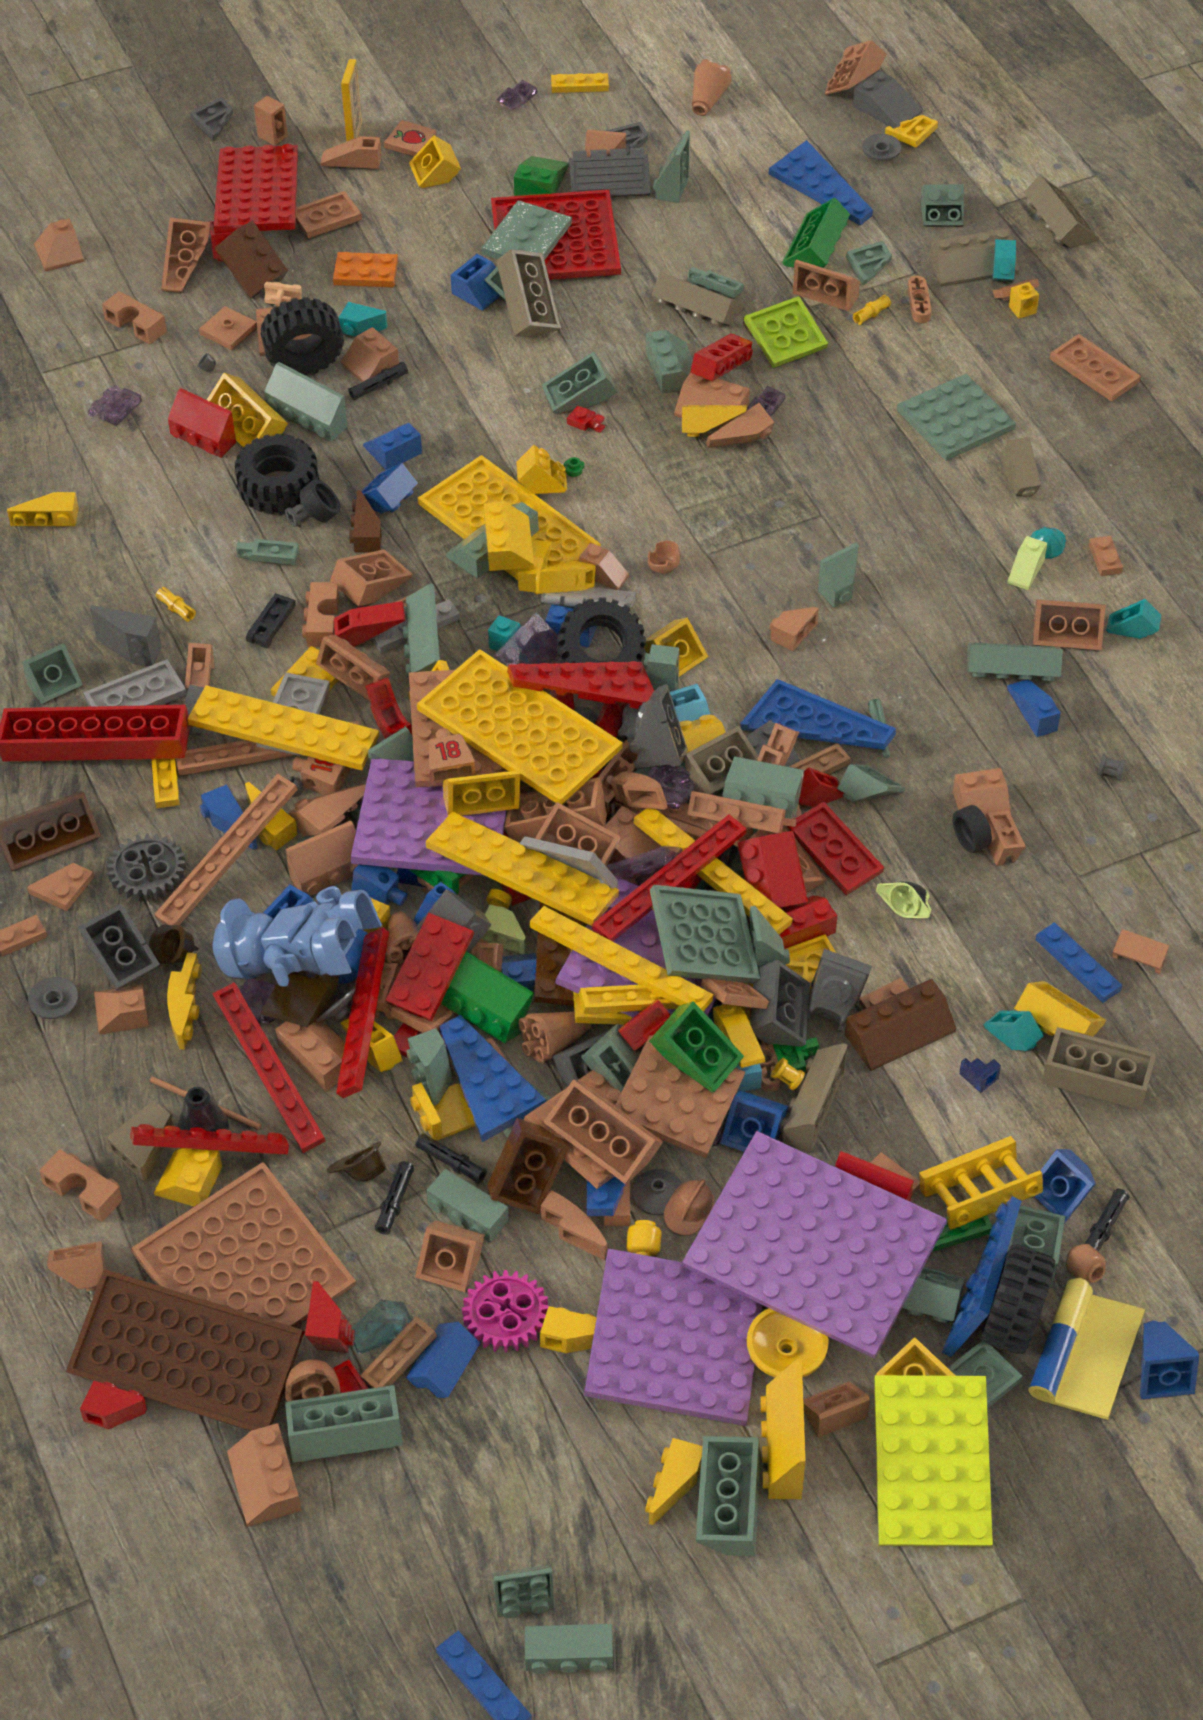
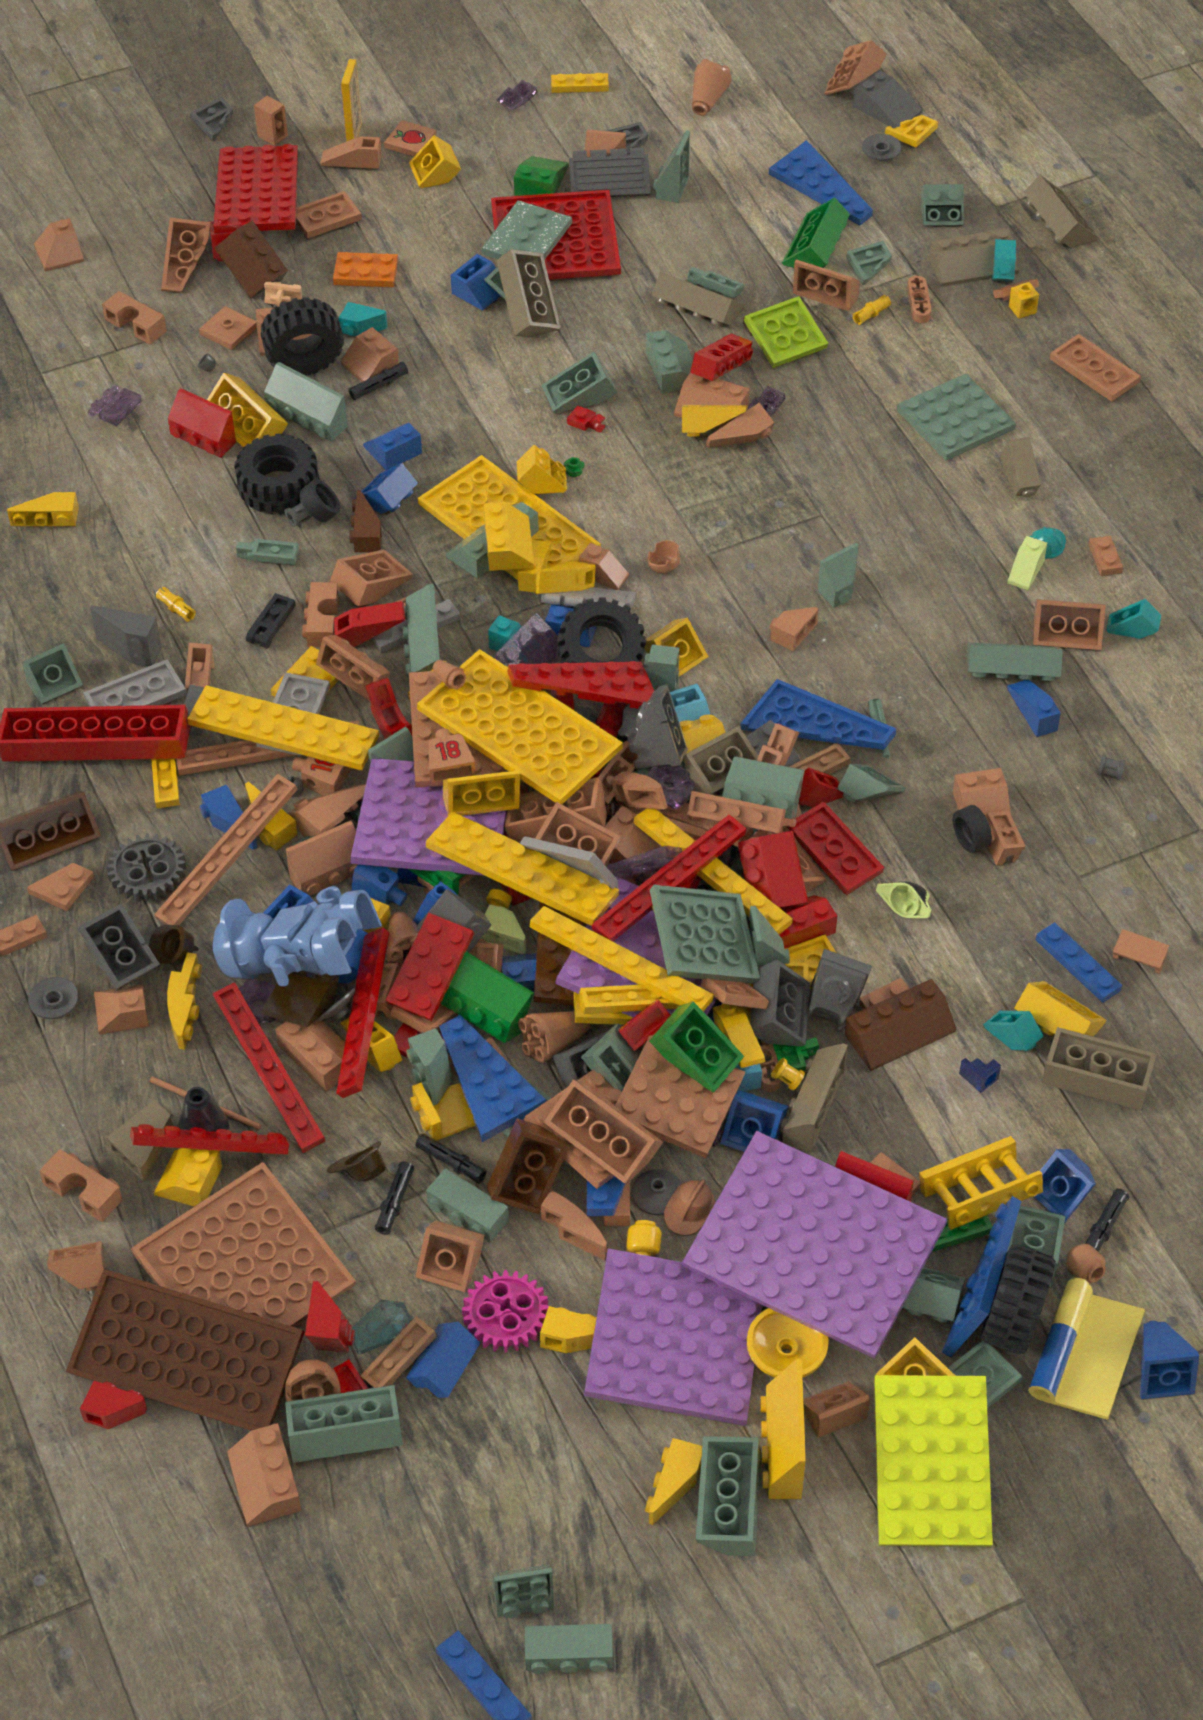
none -> nougat cone [432,660,466,689]

